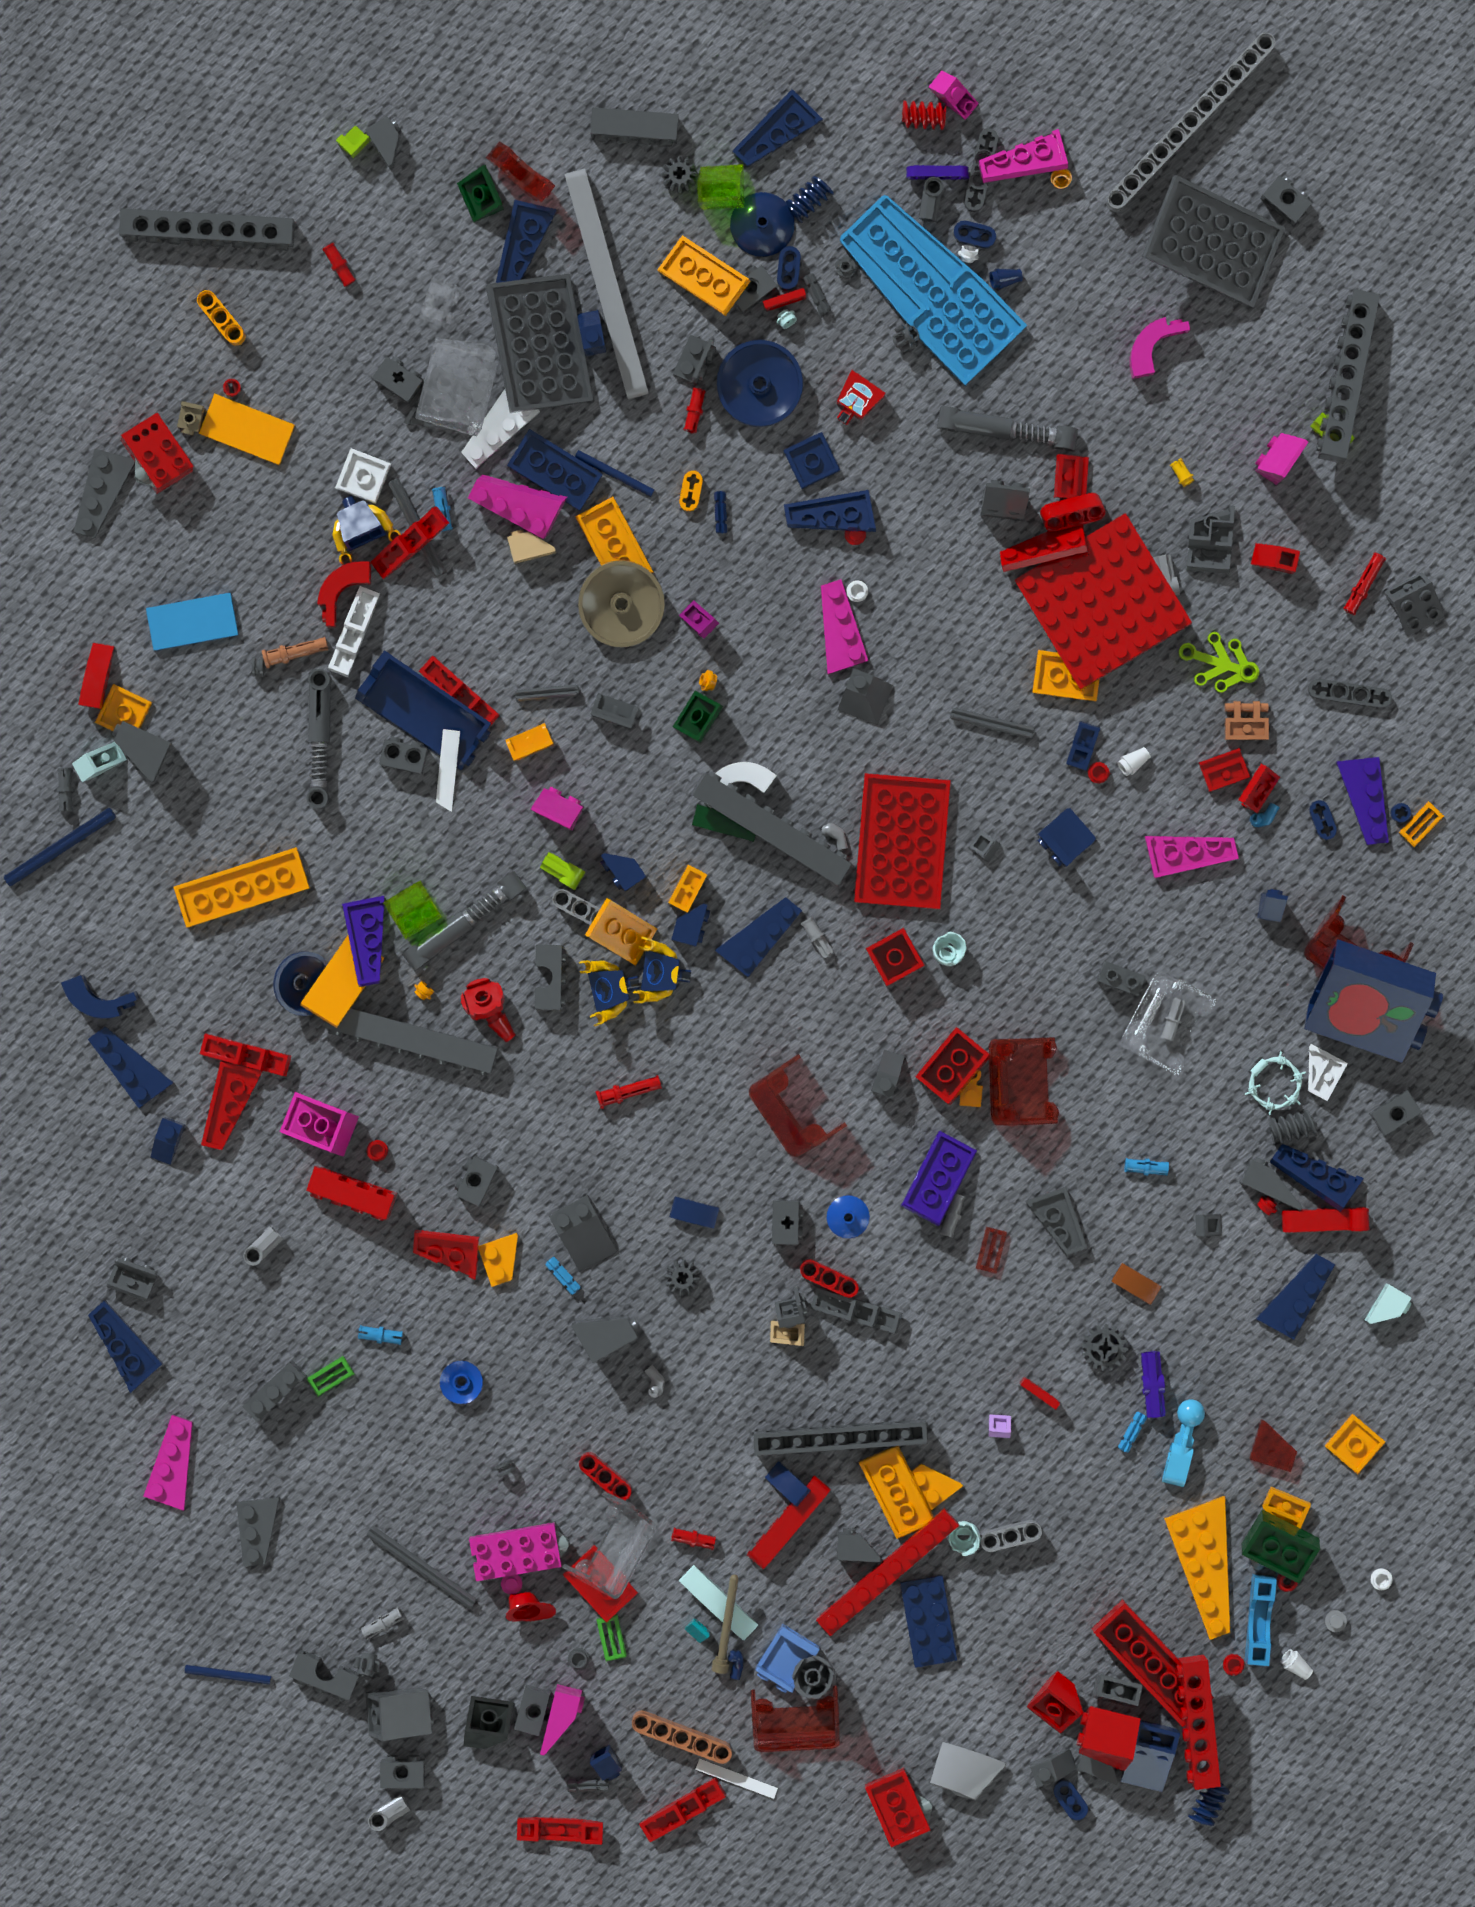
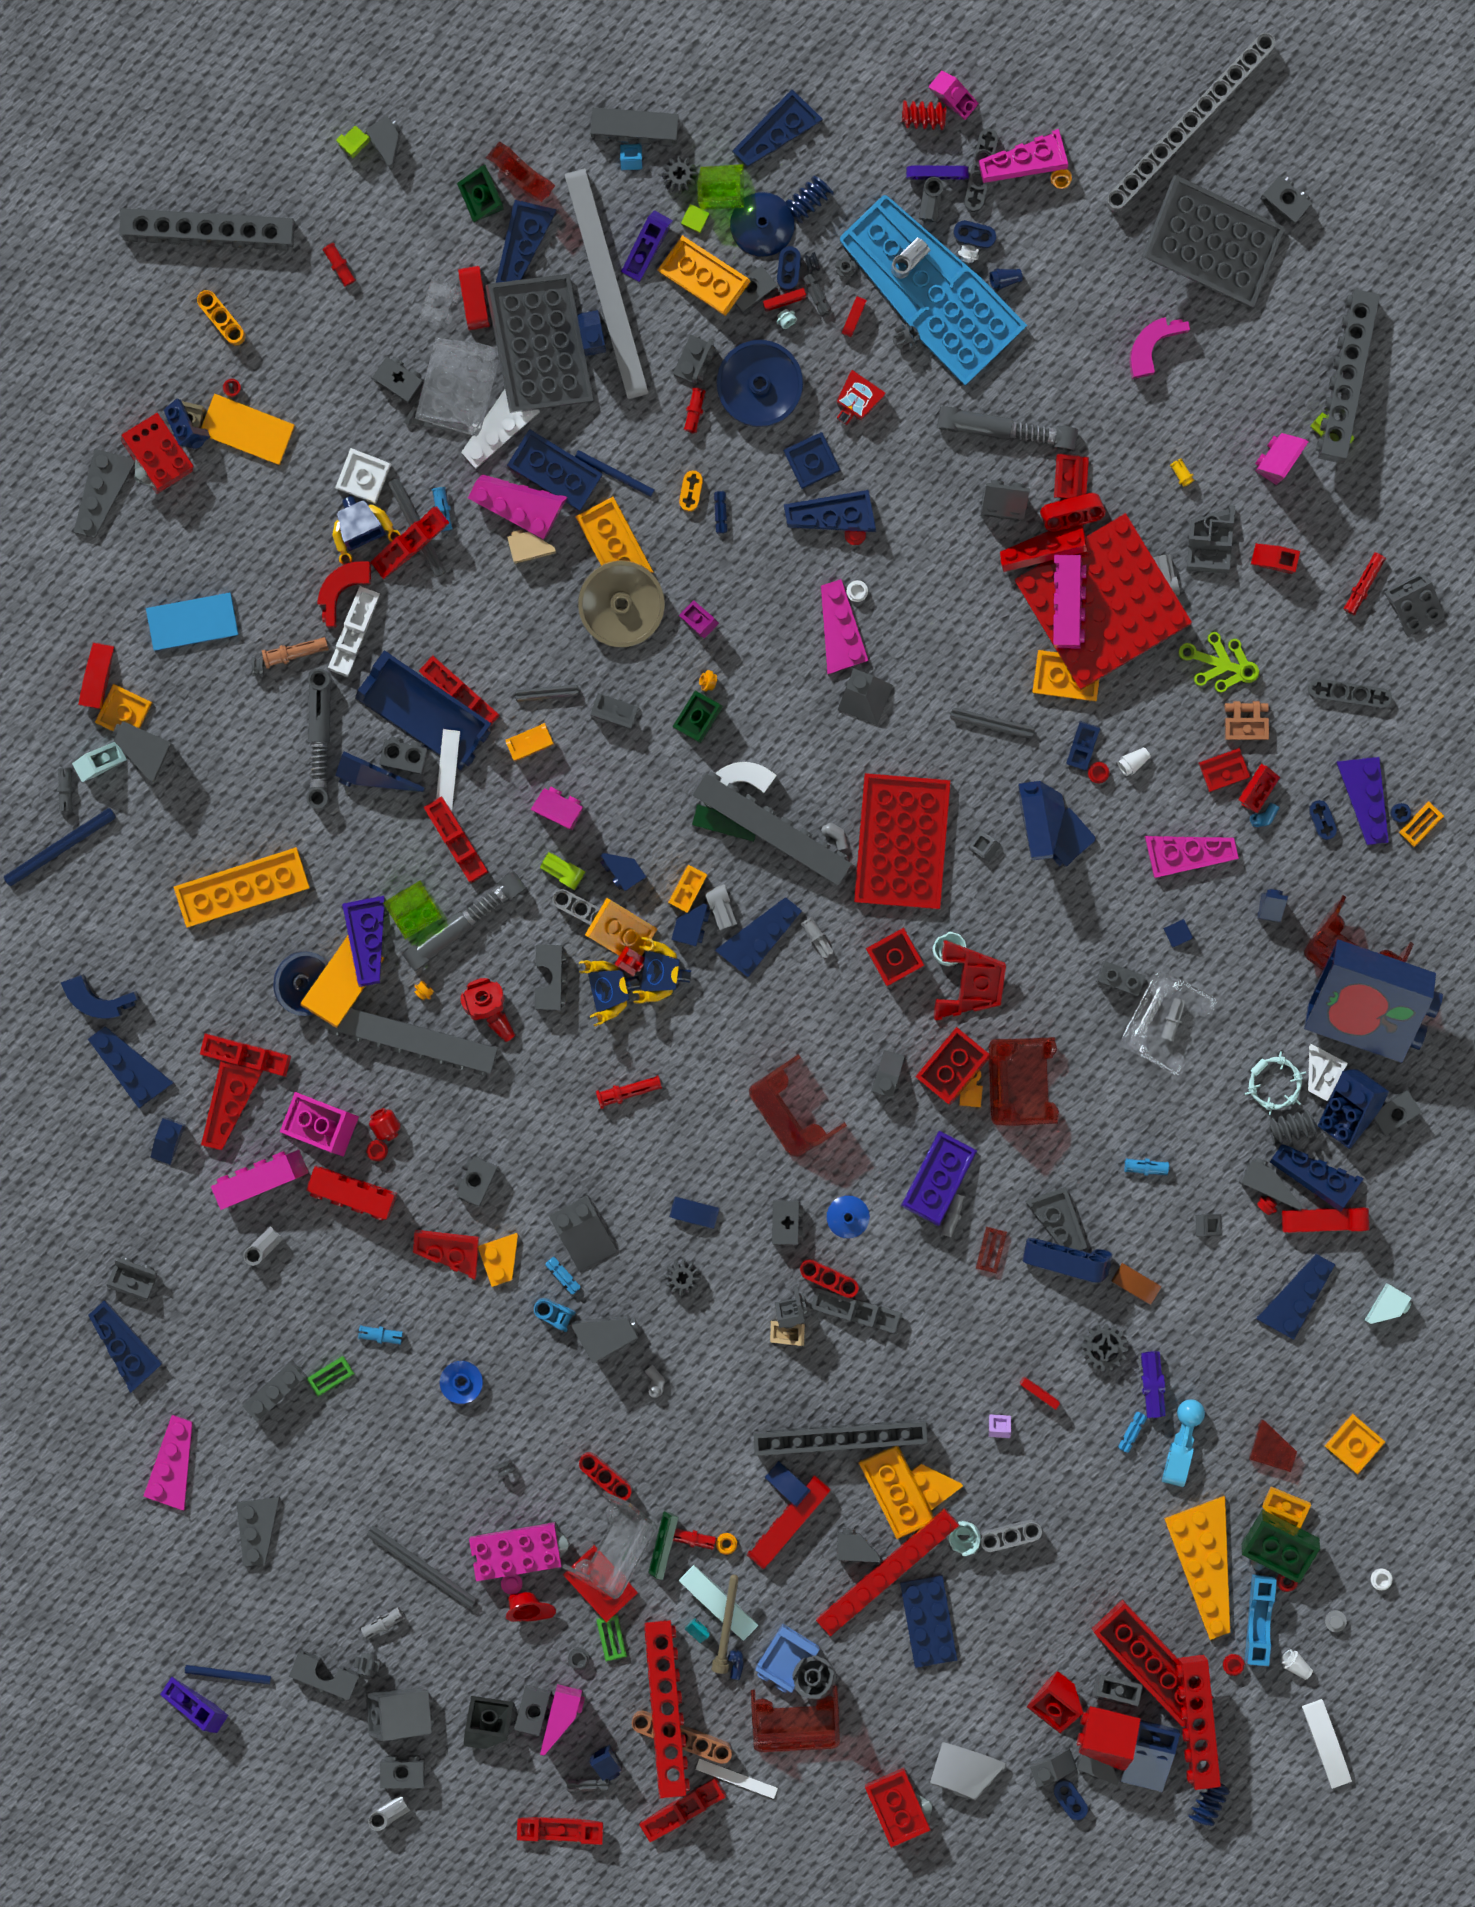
none -> dark purple slope [160,1677,229,1733]
none -> dark blue bracket [164,399,210,449]
none -> dark pink wedge [211,1149,309,1210]
none -> dark blue wedge [335,751,426,792]
none -> red head [369,1108,401,1141]
none -> red slope [424,796,489,884]
none -> red beam [458,266,490,331]
none -> dark azure piece [534,1298,576,1332]
none -> red tile [615,946,645,977]
none -> dark azure slope [620,144,642,170]
none -> dark purple slope [621,210,673,282]
none -> red brick [644,1620,690,1799]
none -> dark green tile [648,1511,679,1580]
none -> lime tile [681,204,709,233]
none -> light grey piece [704,884,737,930]
none -> light orange plate [716,1533,737,1555]
none -> black bush [804,252,820,274]
none -> red beam [841,296,867,337]
none -> light grey piece [891,237,931,279]
none -> red wing [934,940,1006,1020]
none -> dark blue wedge [1018,781,1065,861]
none -> dark blue beam [1022,1238,1112,1283]
none -> dark pink wedge [1053,555,1086,648]
none -> dark blue slope [1163,919,1193,948]
none -> white slope [1302,1699,1352,1789]
none -> dark blue slope [1318,1069,1389,1149]

